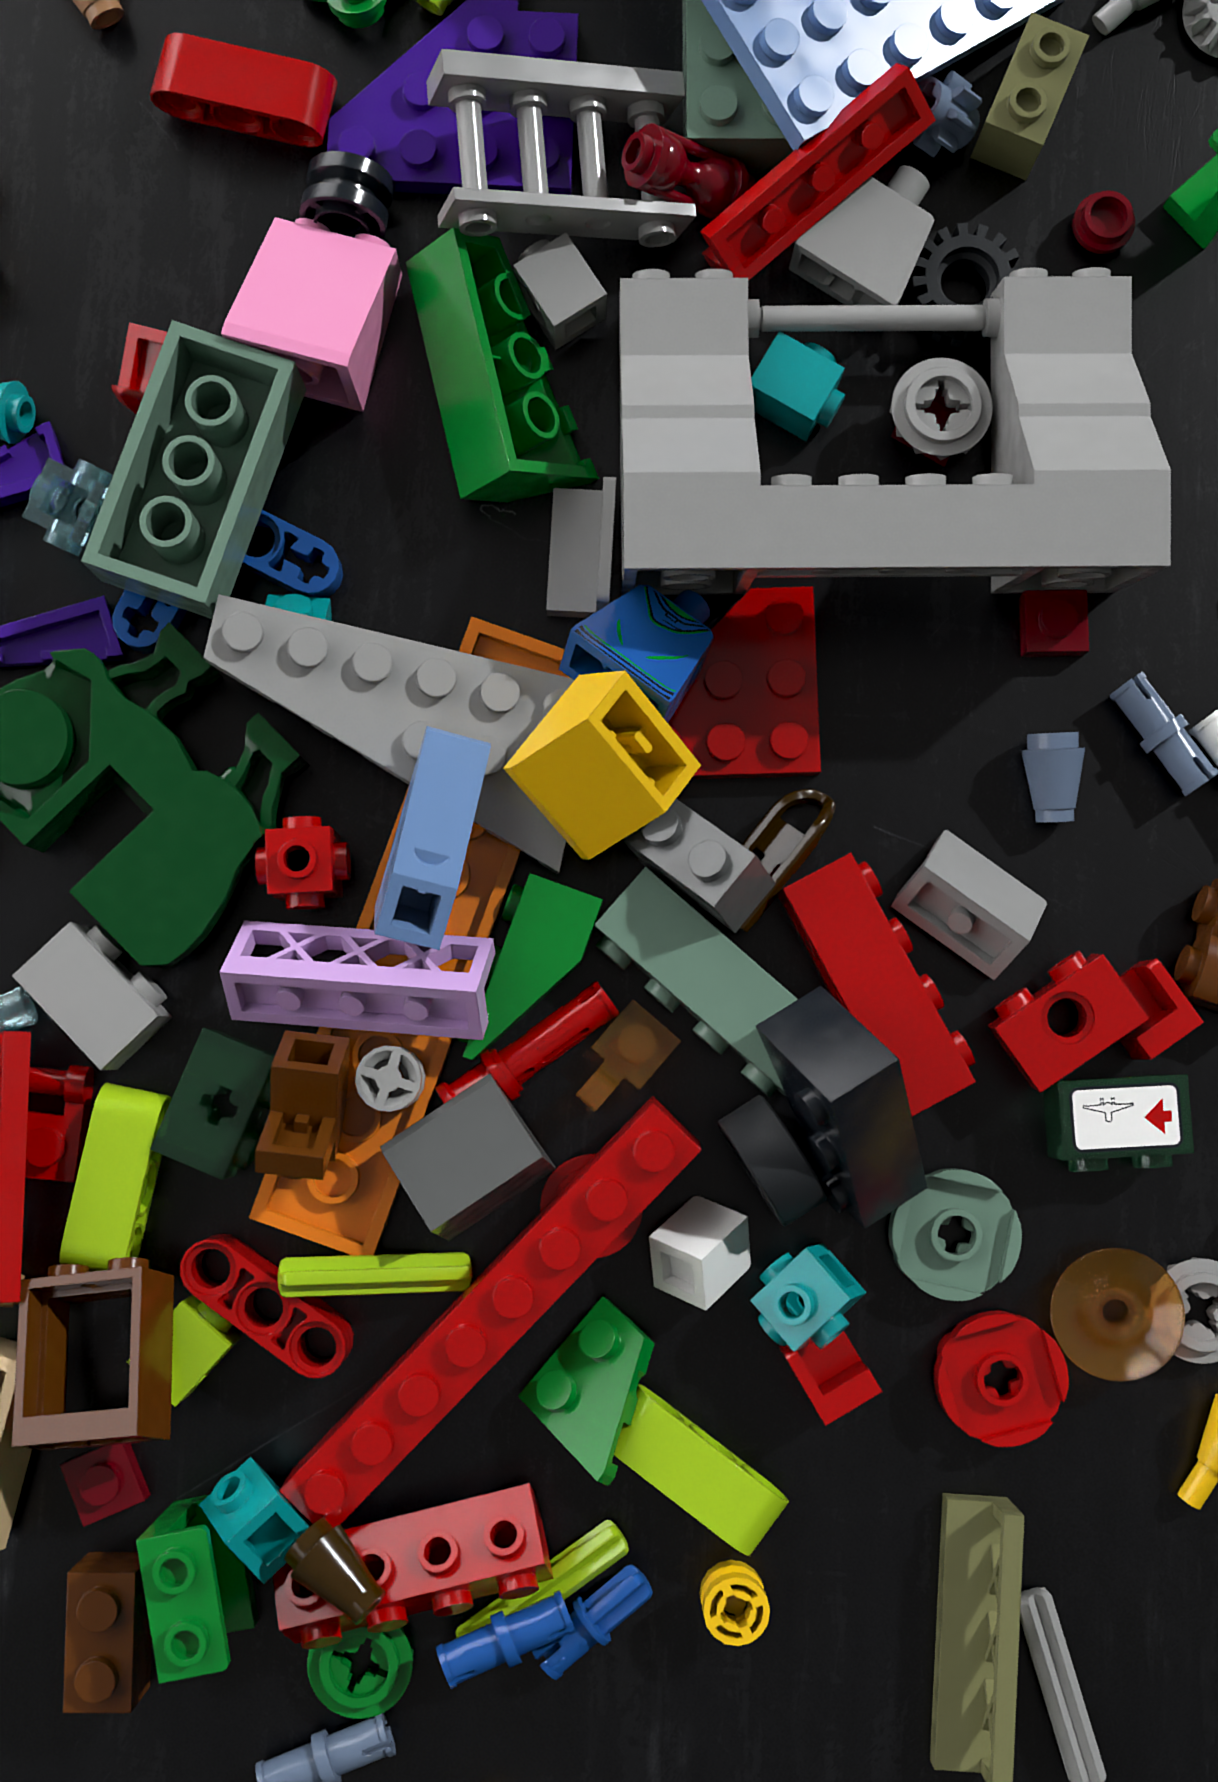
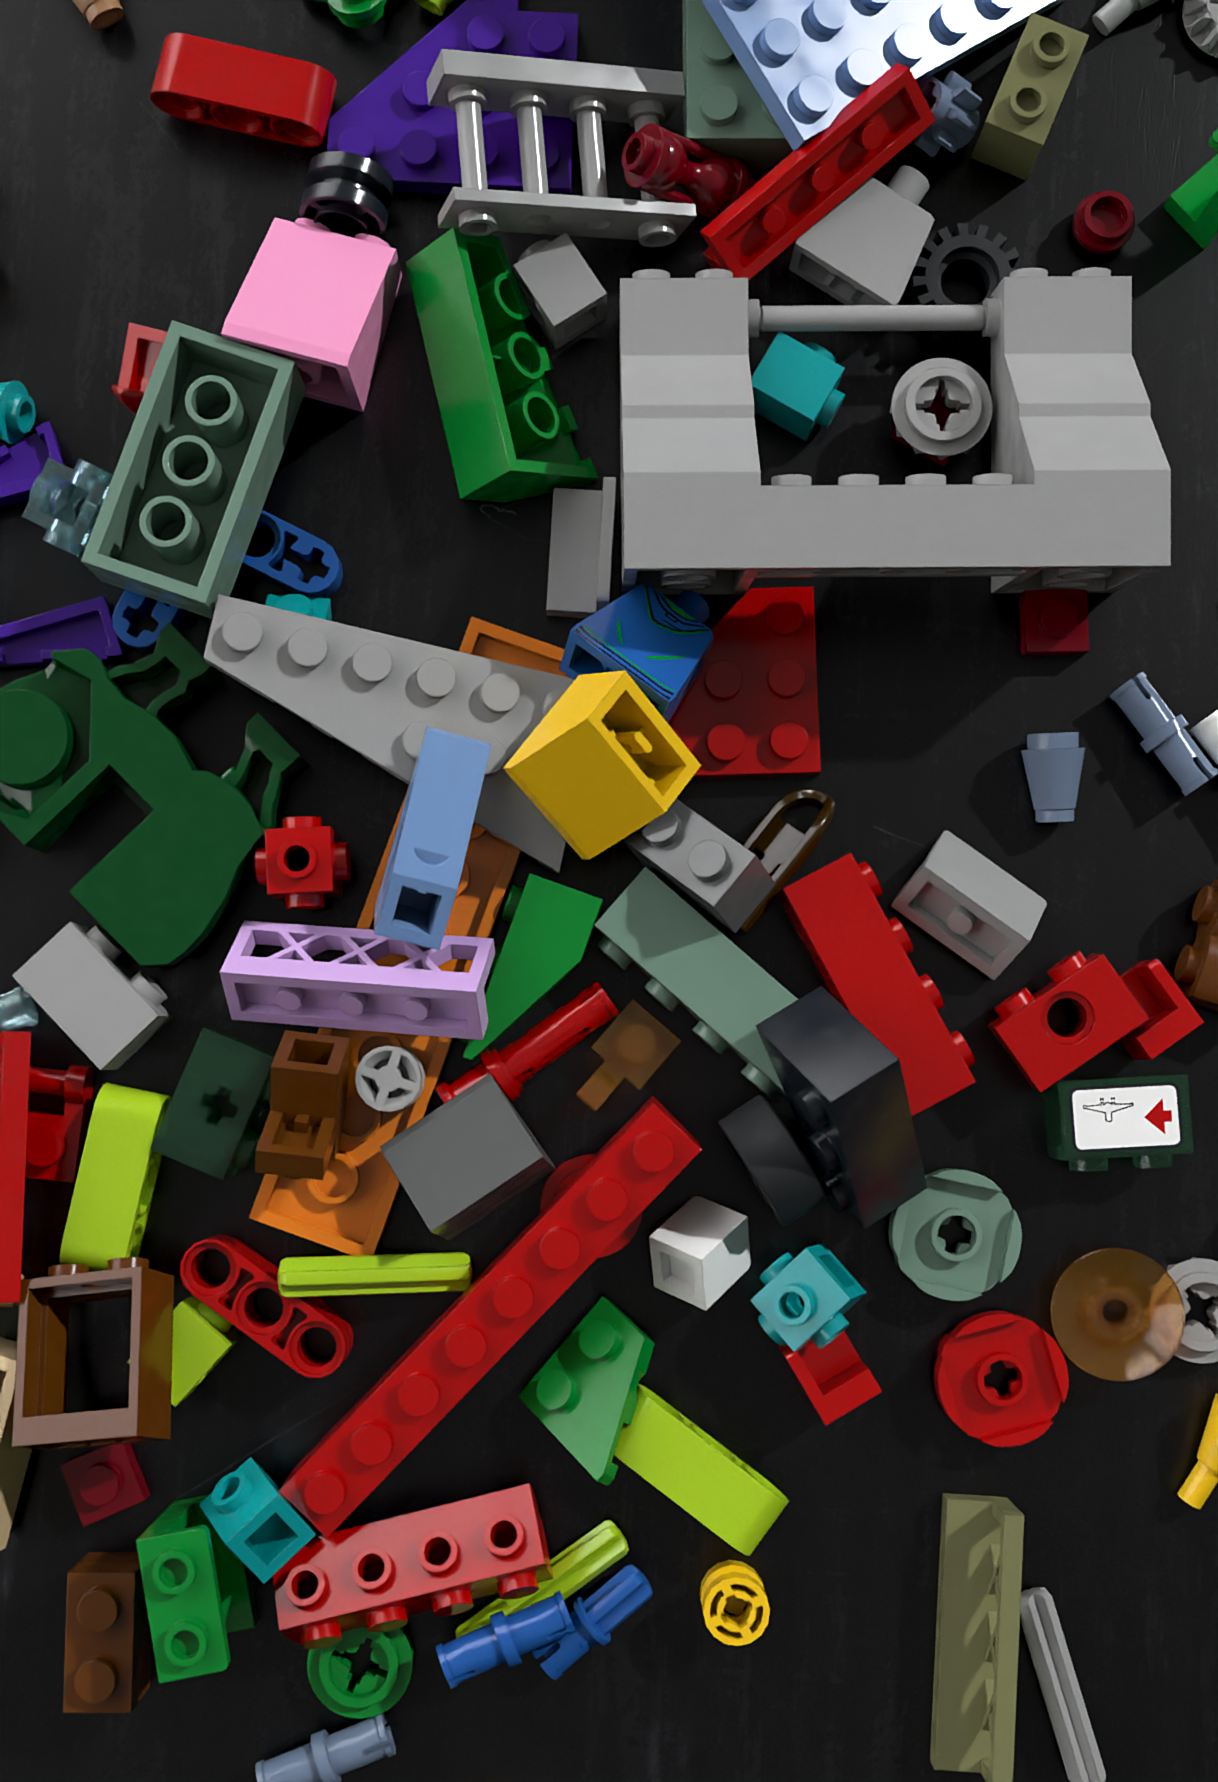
dark brown cone [284,1518,386,1625] -> none

